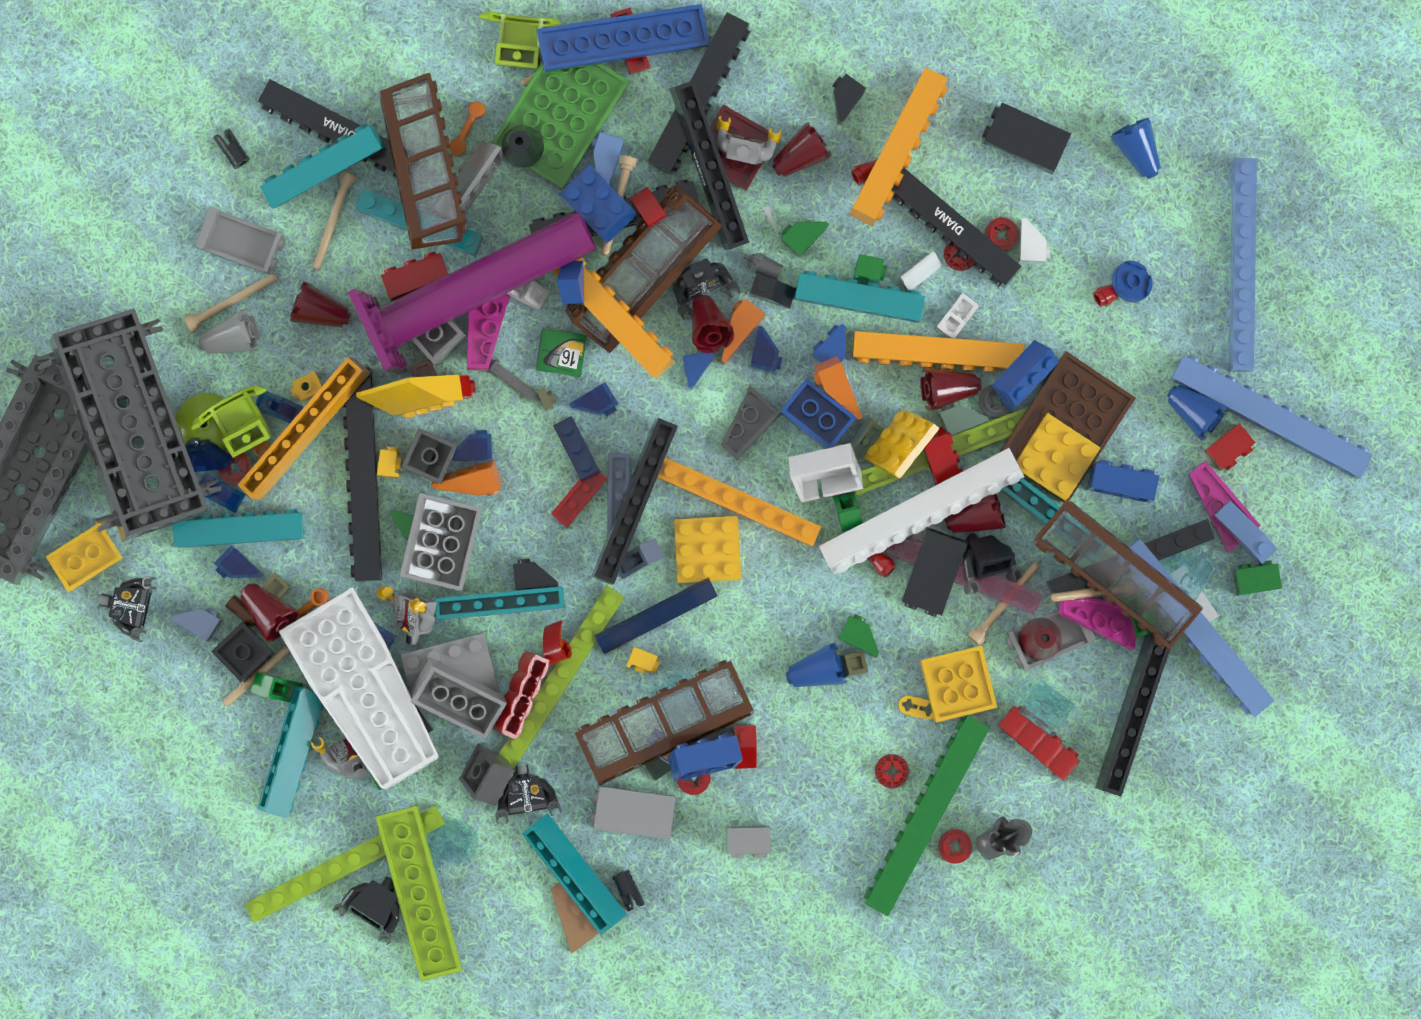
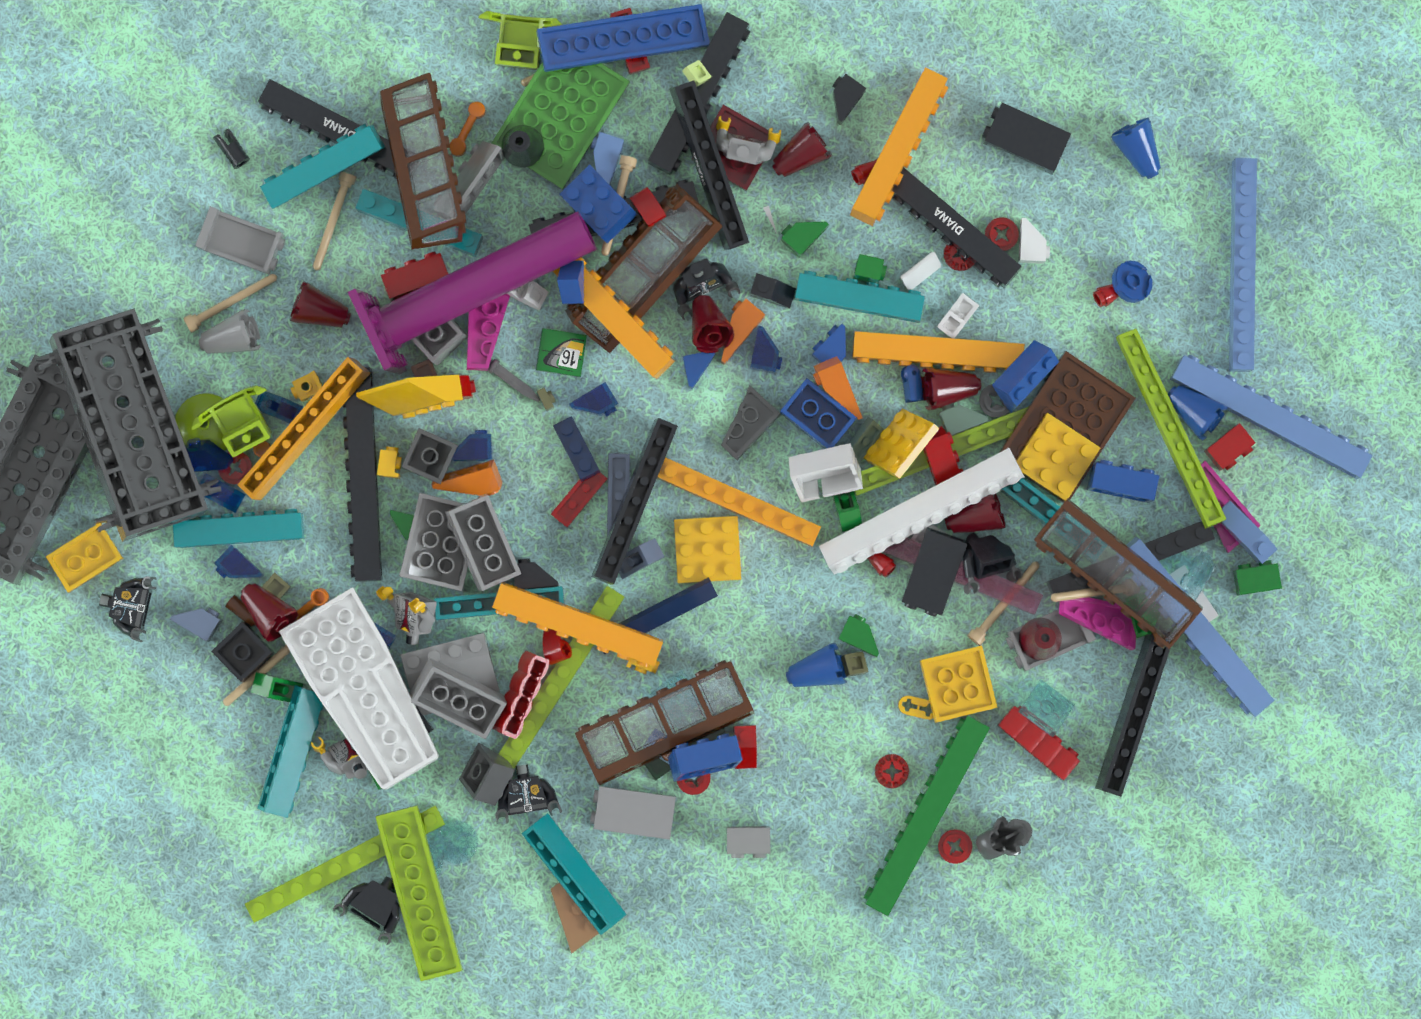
black hinge [612,869,645,912] -> none
dark grey piece [744,253,783,279] -> none
none -> light grey brick [445,495,521,591]
none -> light orange brick [492,582,663,668]
none -> yellowish green plate [682,60,712,87]
none -> blue piece [901,365,924,403]
none -> lime plate [1116,328,1226,529]

